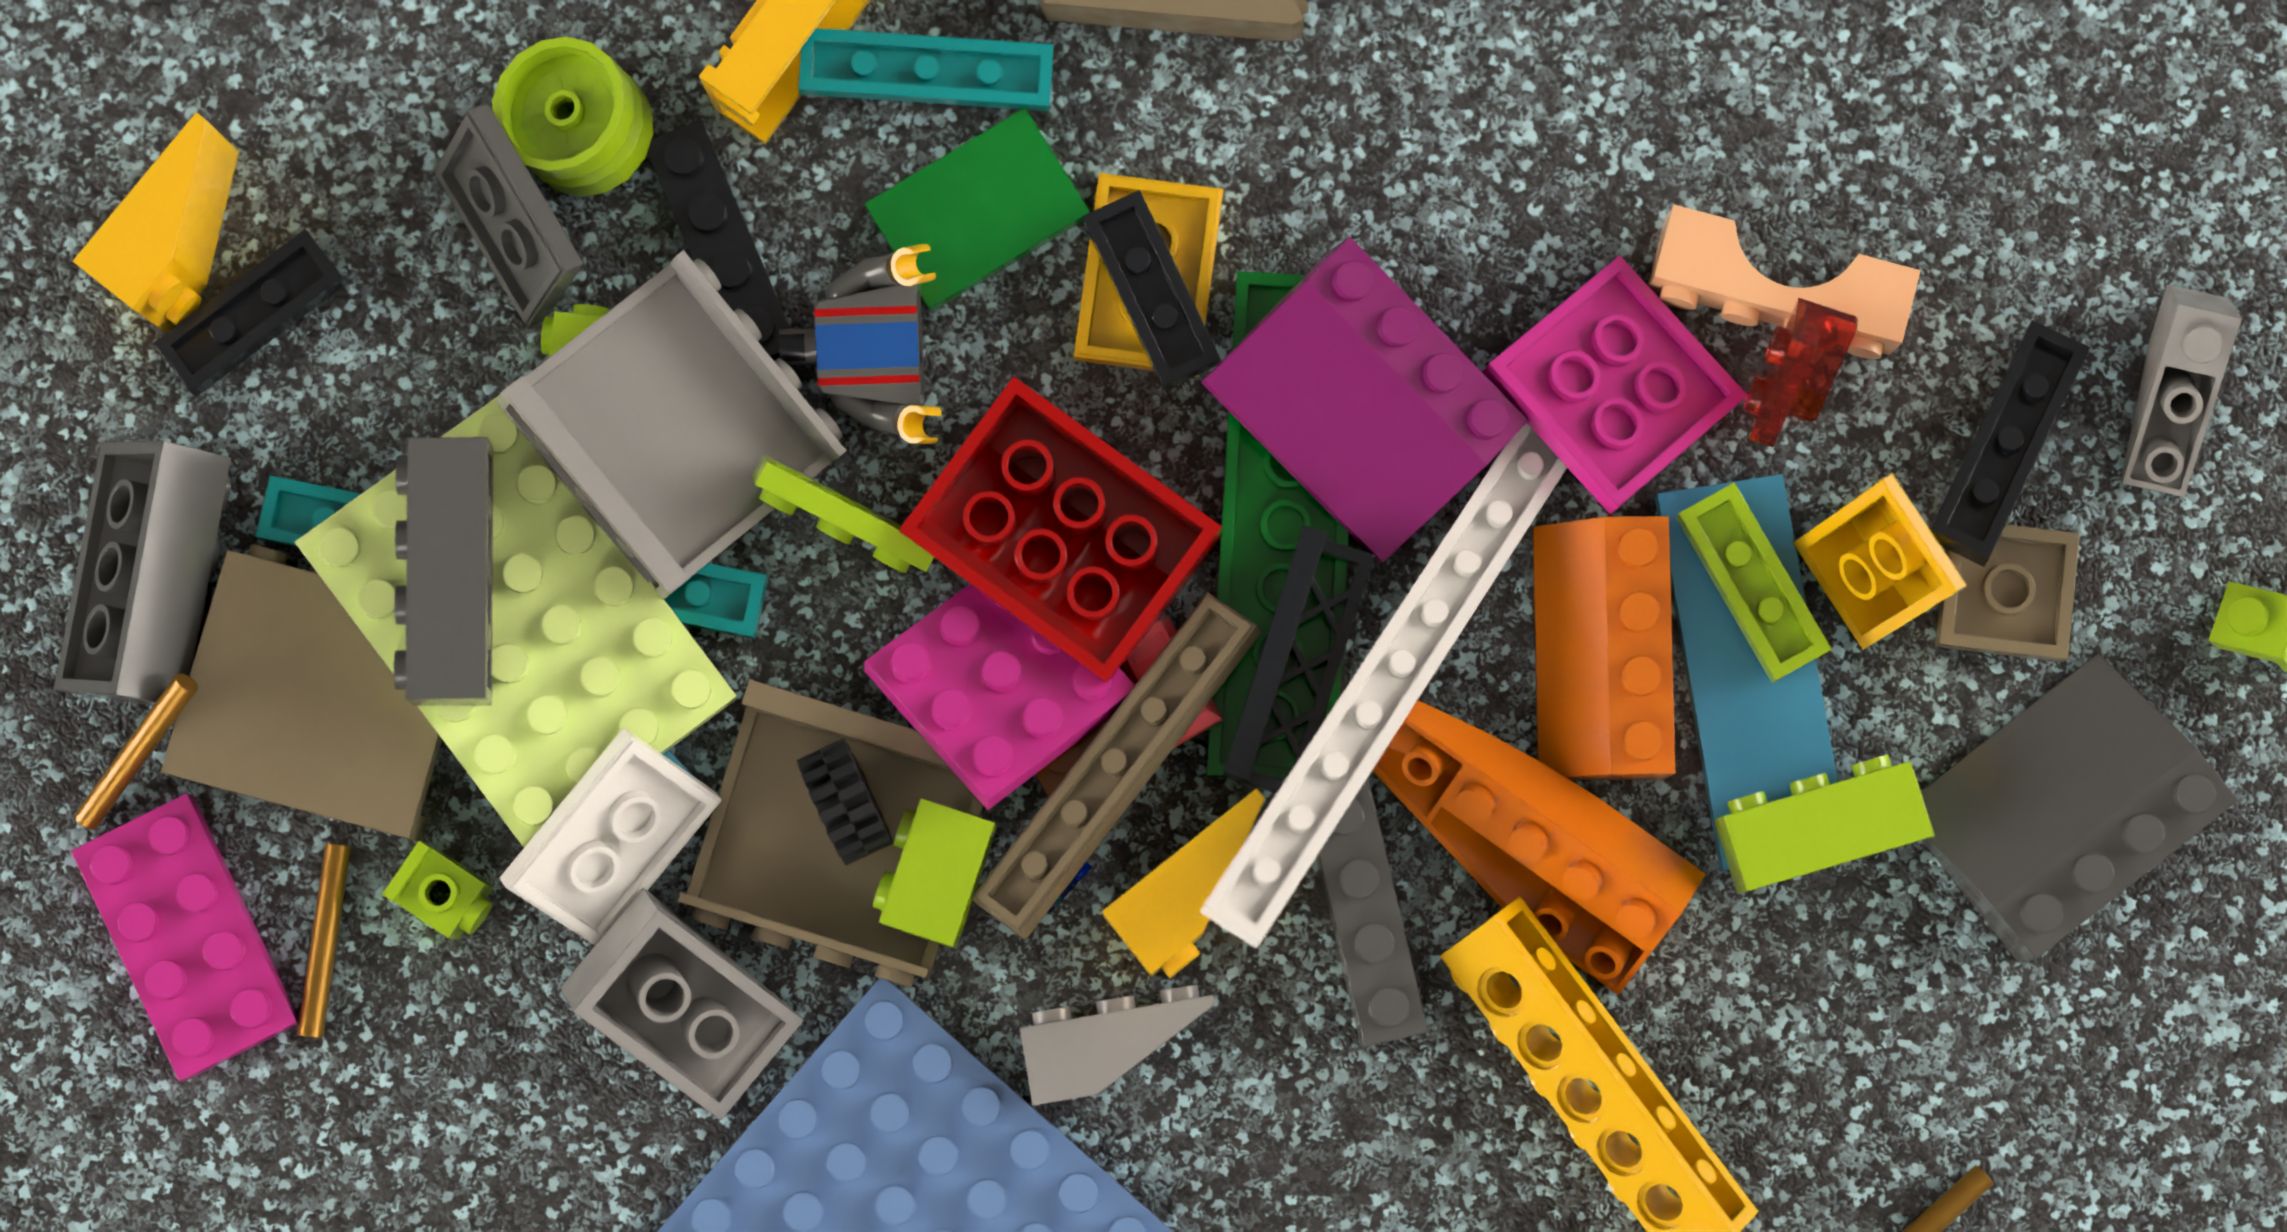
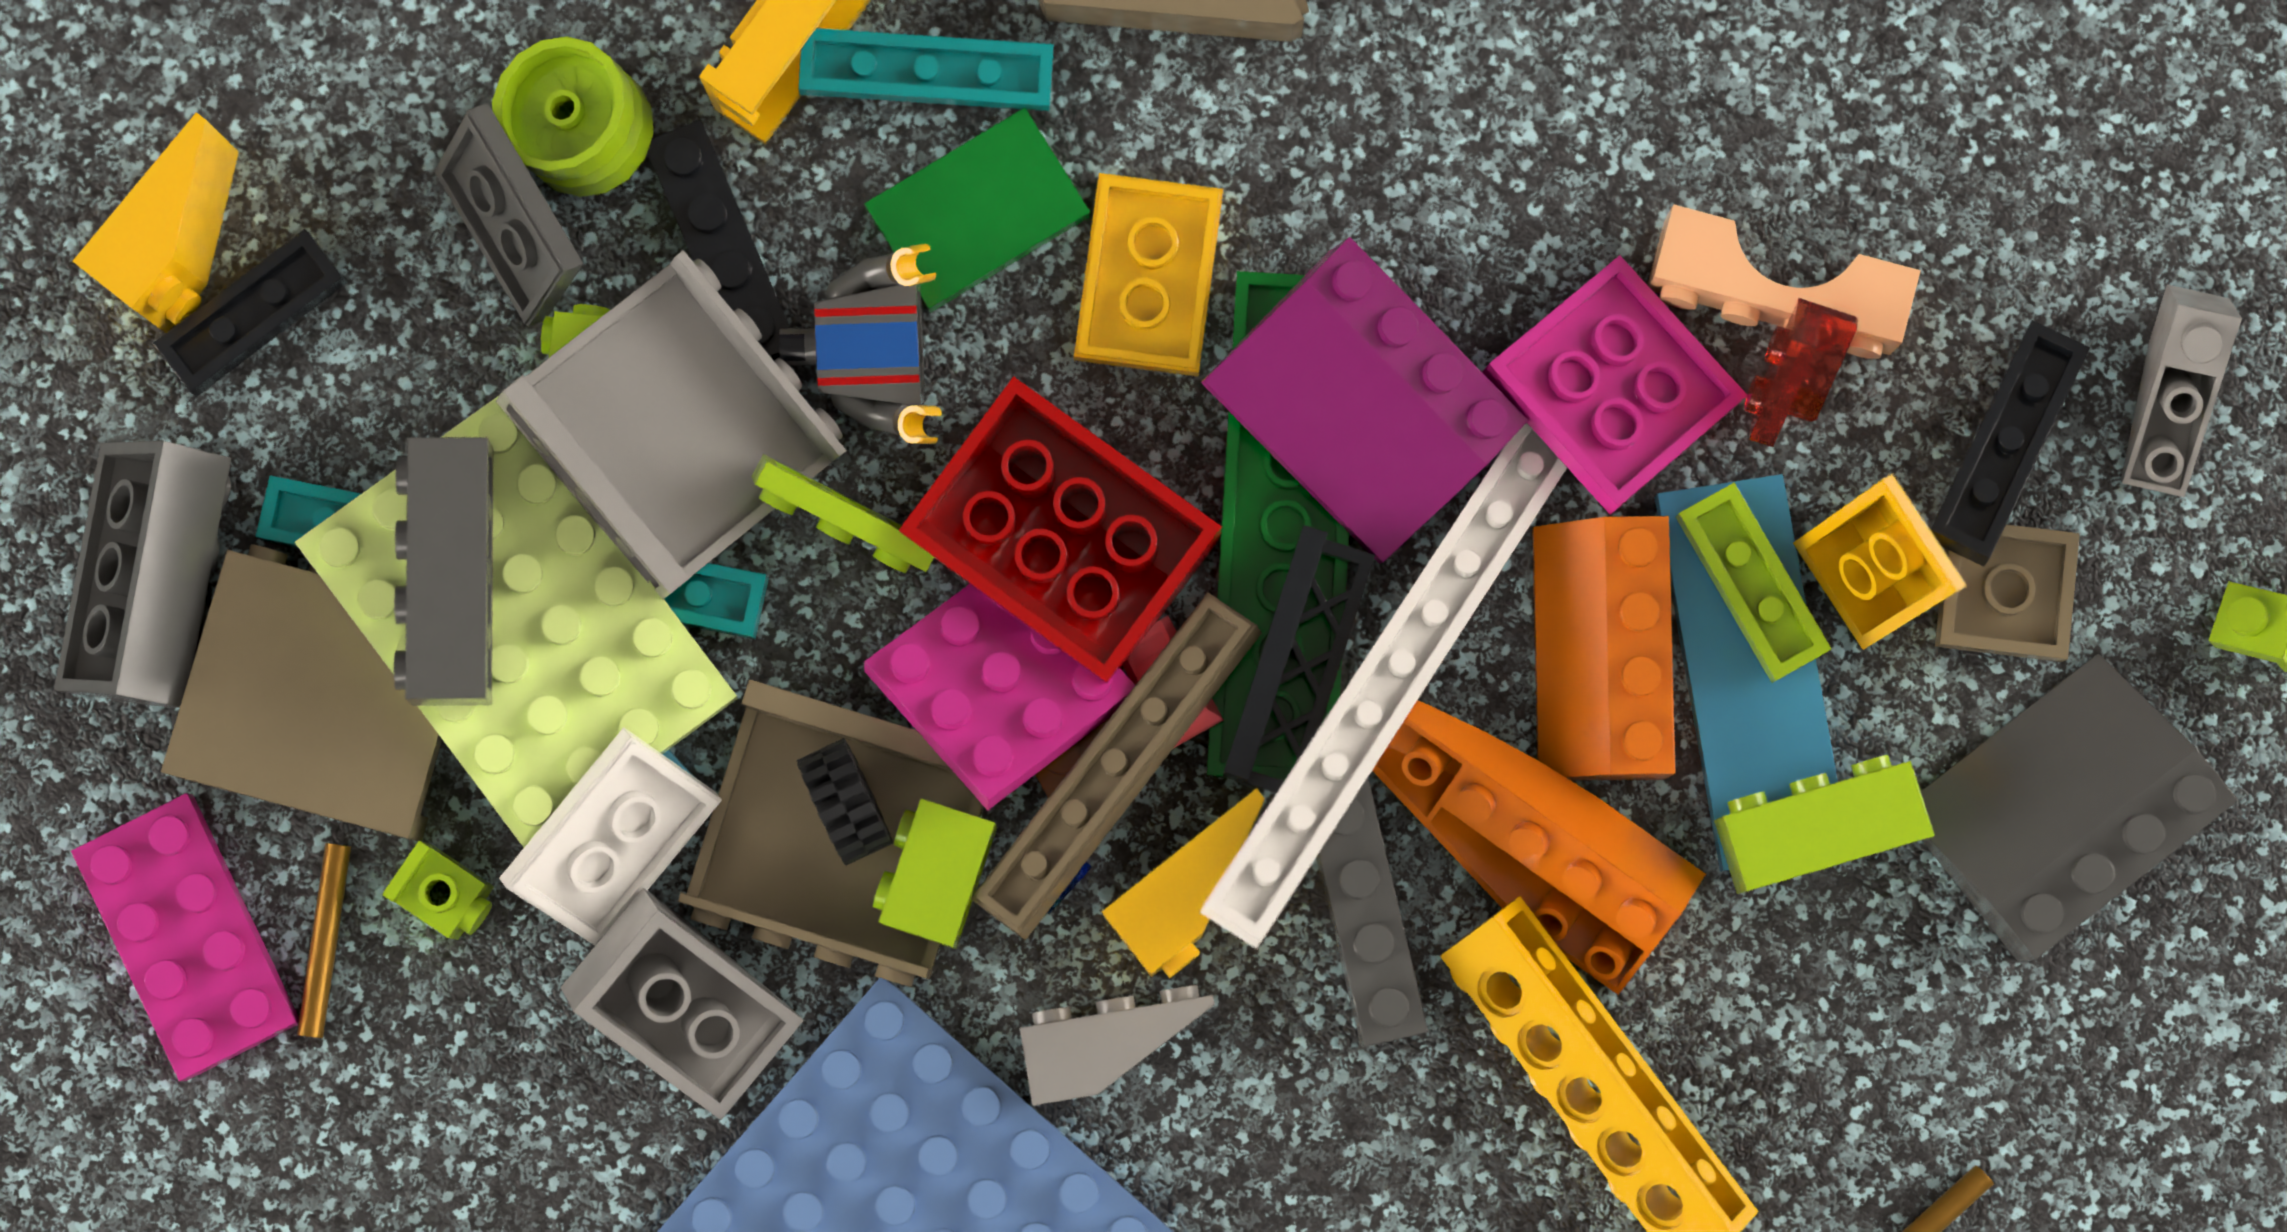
pearl gold bar [74,673,198,830] -> none
black plate [1082,190,1221,391] -> none

